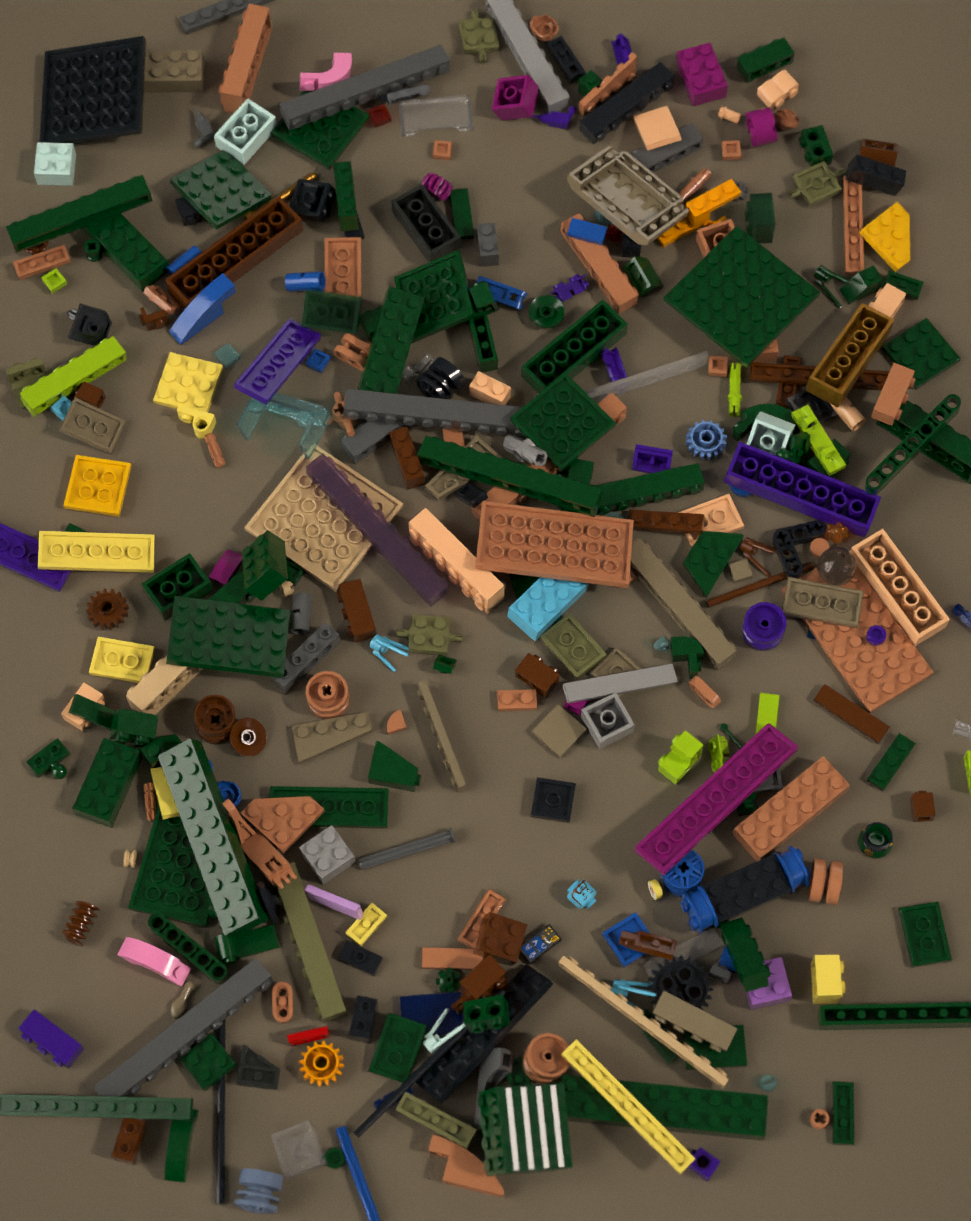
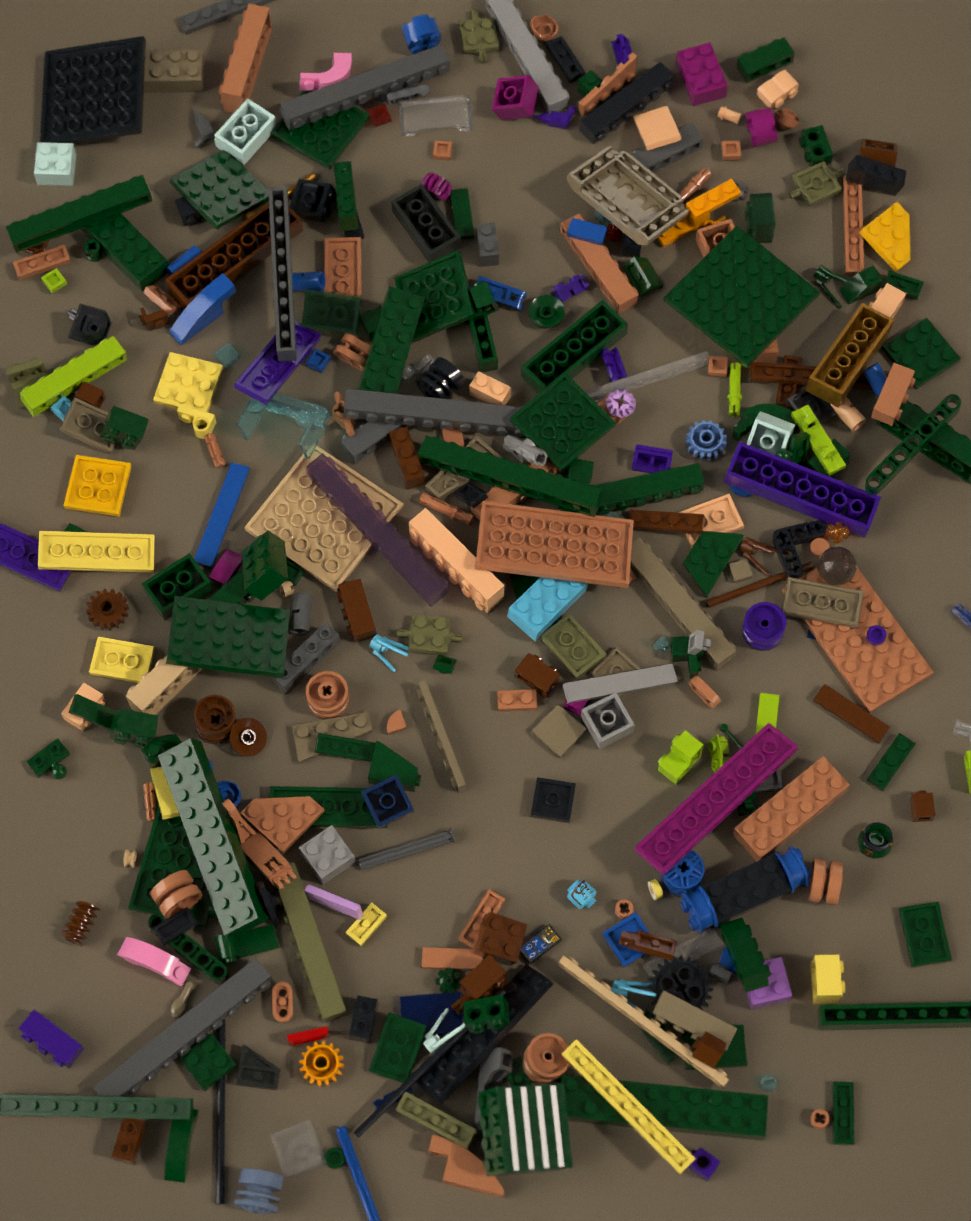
dark green brick [72,738,143,828] -> none
black plate [338,940,383,976] -> none
light nougat brick [849,529,950,646] -> none
none -> dark green brick [99,406,149,450]
none -> nougat wheel [150,870,203,919]
none -> black tile [153,906,198,946]
none -> blue tile [194,462,250,569]
none -> dark grey brick [268,187,297,362]
none -> dark green tile [315,733,376,762]
none -> dark blue brick [361,774,414,829]
none -> blue brick [402,14,441,54]
none -> nougat pin [419,492,475,526]
none -> lavender gear [606,389,636,418]
none -> nougat bush [615,900,633,919]
none -> light grey tile [688,630,711,655]
none -> reddish brown brick [692,1031,727,1069]
none -> blue pin [862,362,887,398]

